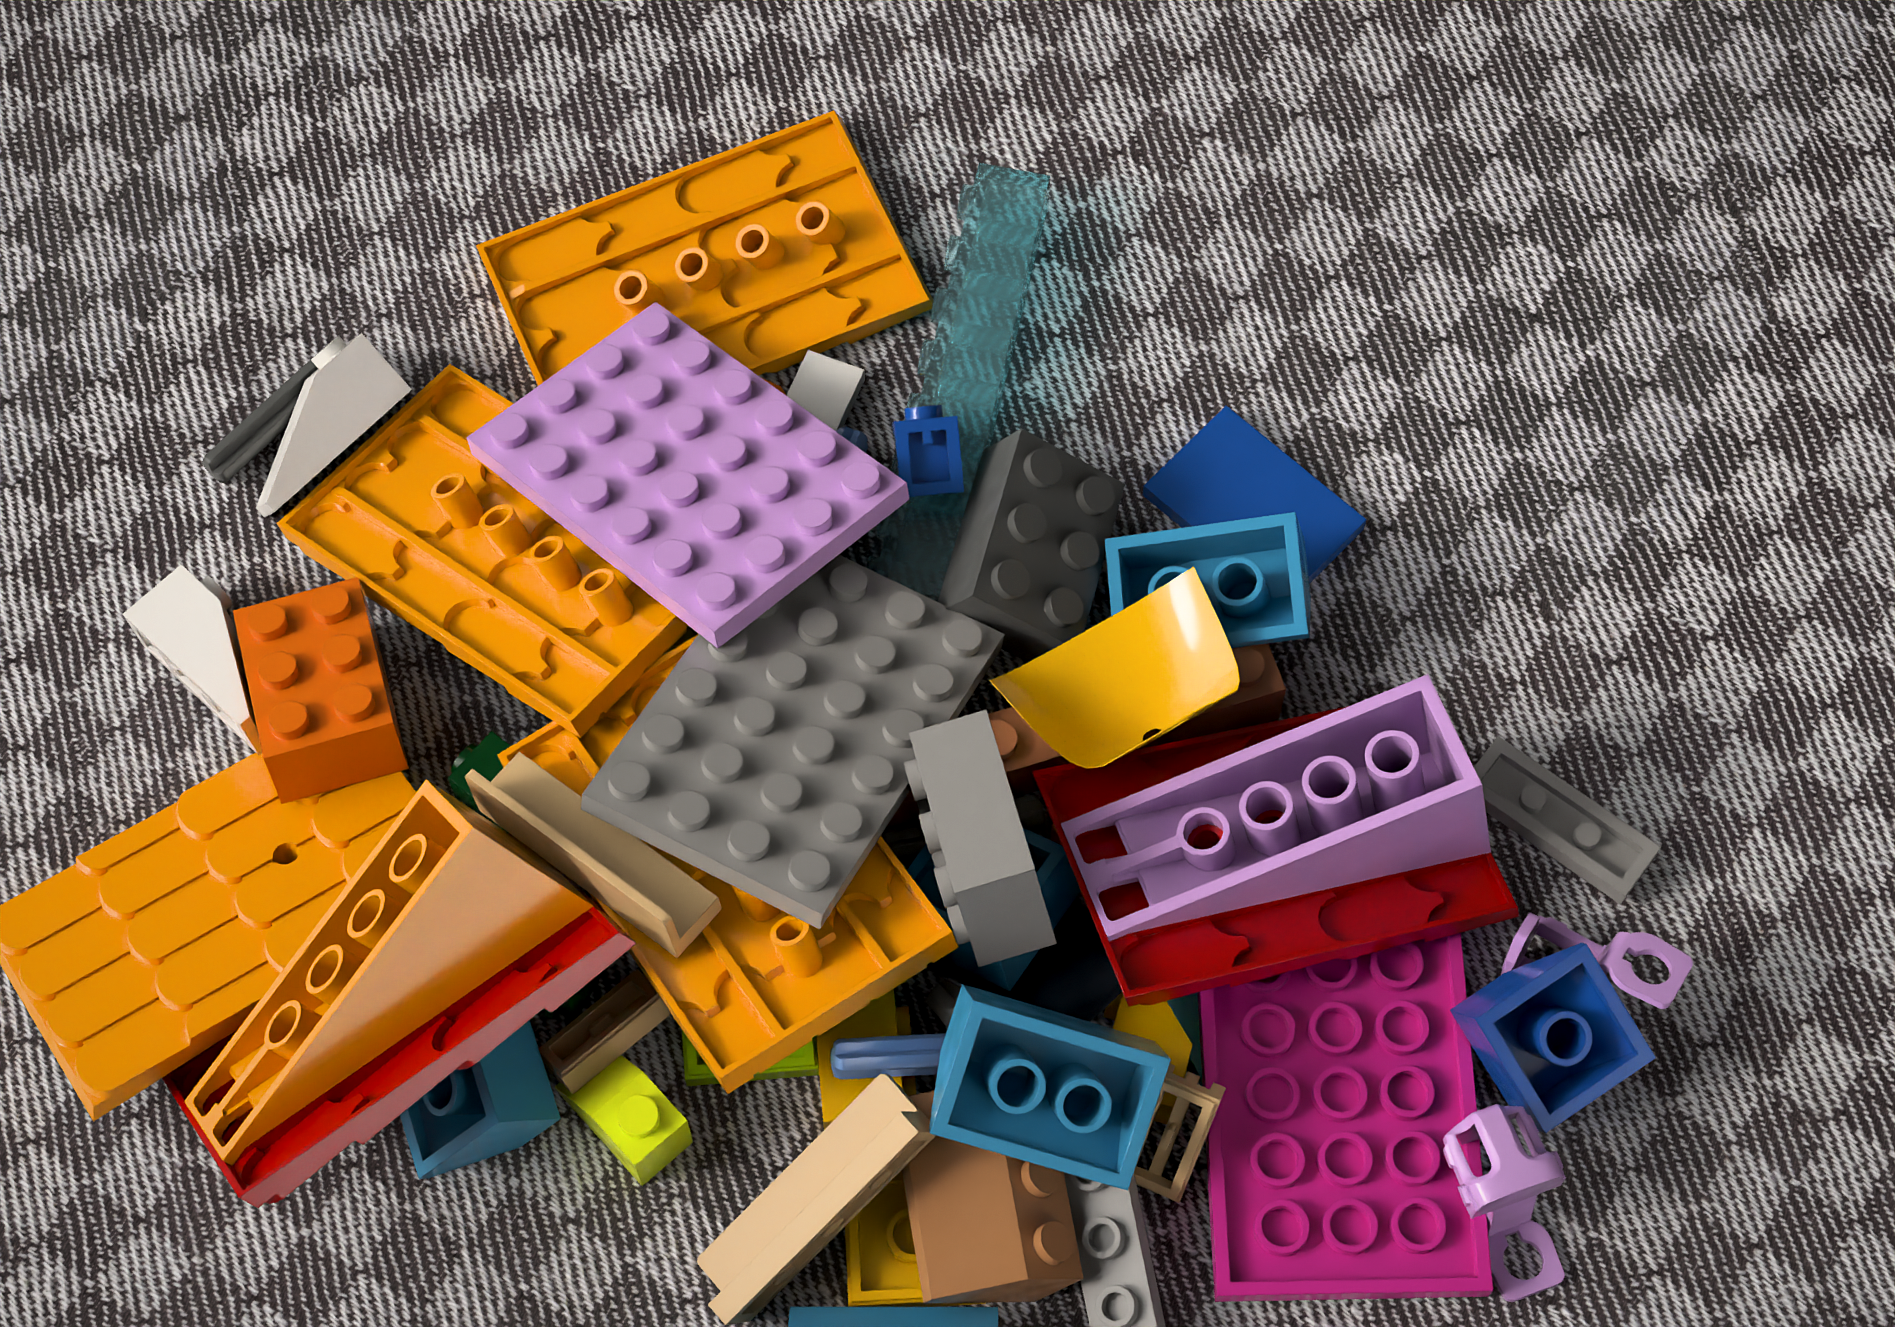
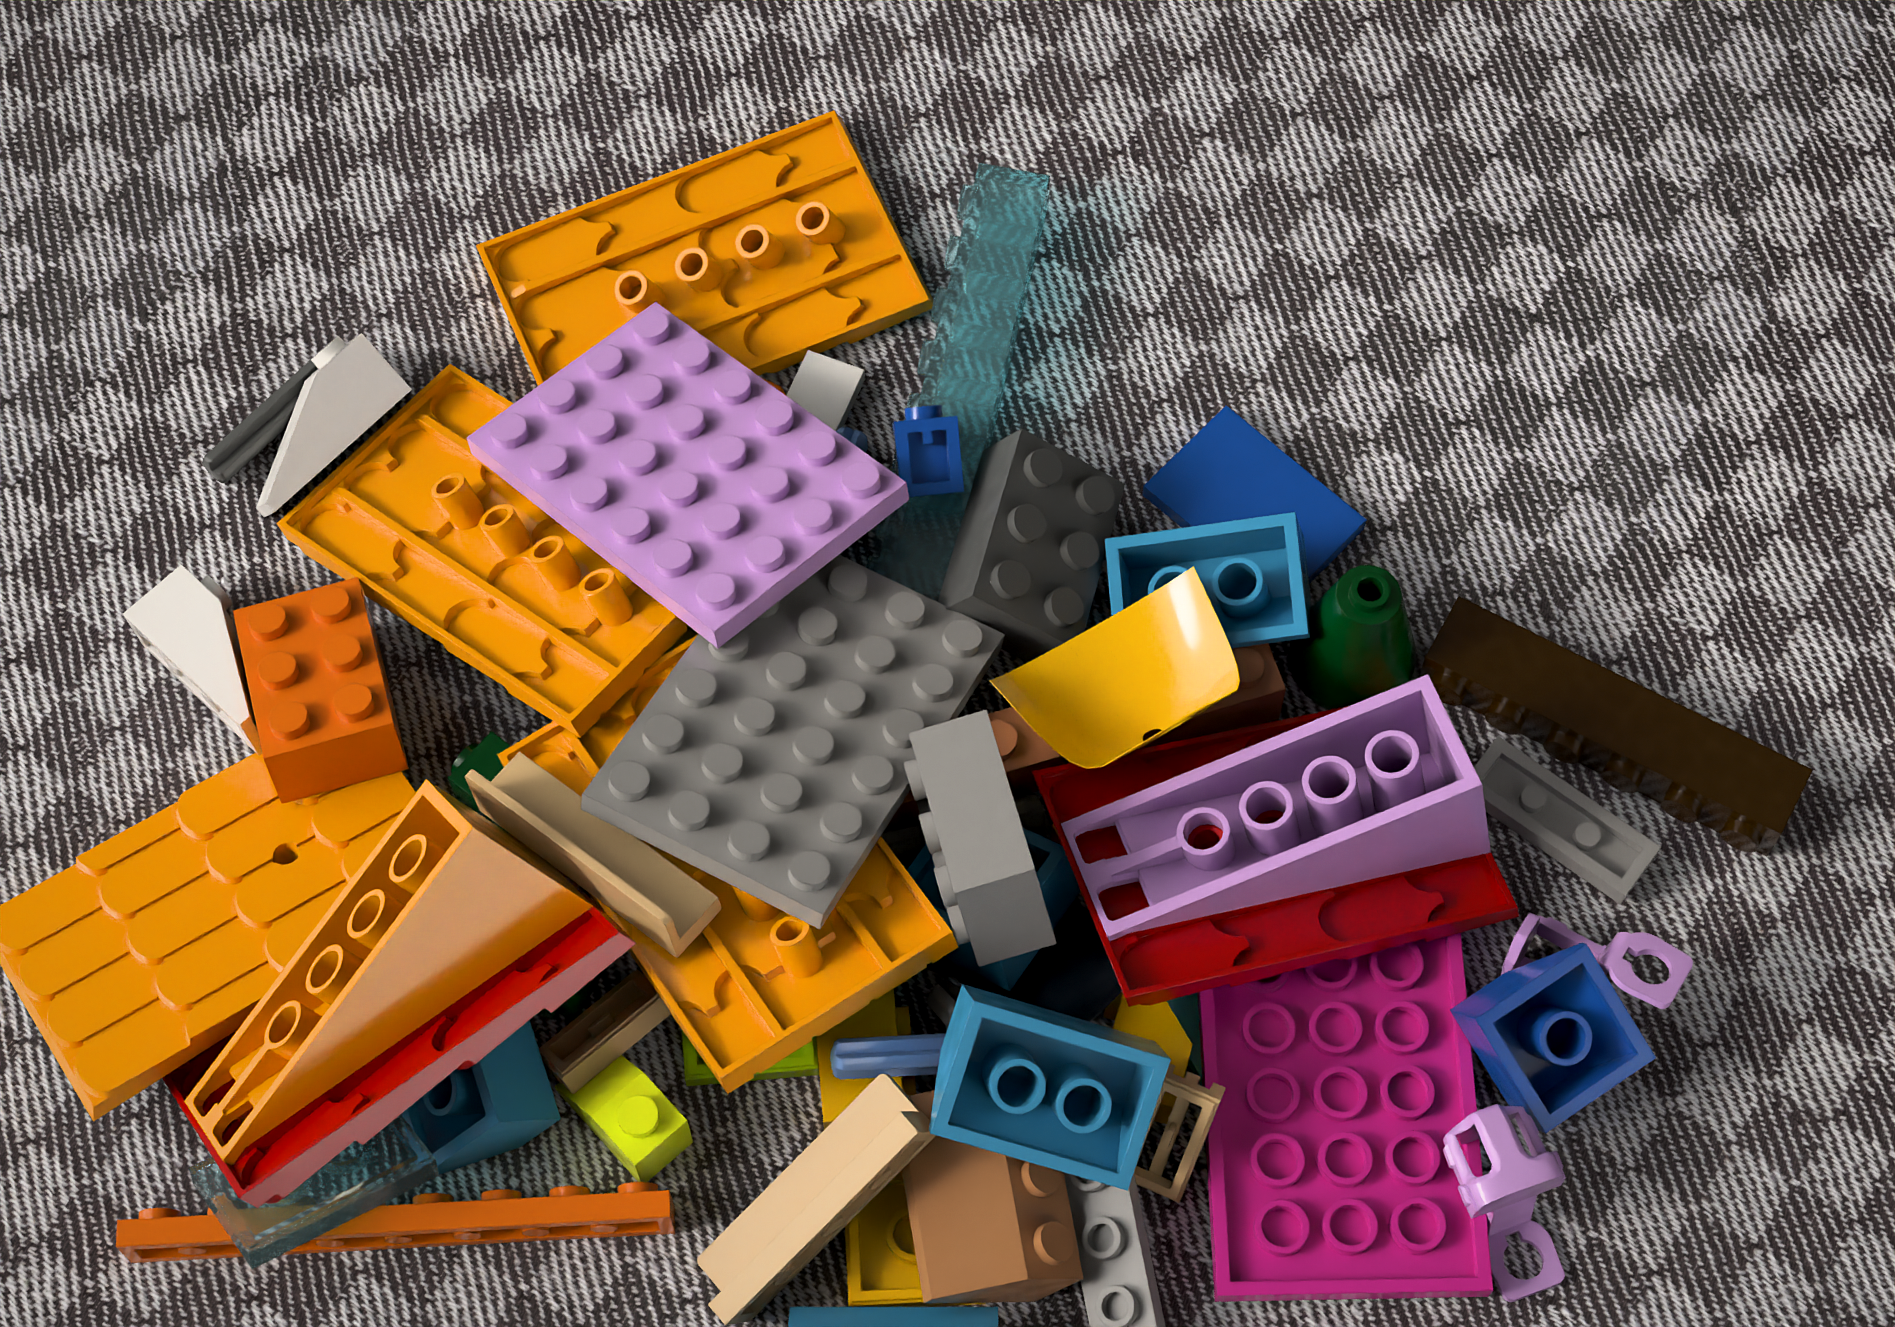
none -> orange plate [116,1182,675,1263]
none -> clear light blue tile [189,1115,439,1269]
none -> dark green cone [1290,565,1416,710]
none -> dark brown brick [1418,596,1813,857]

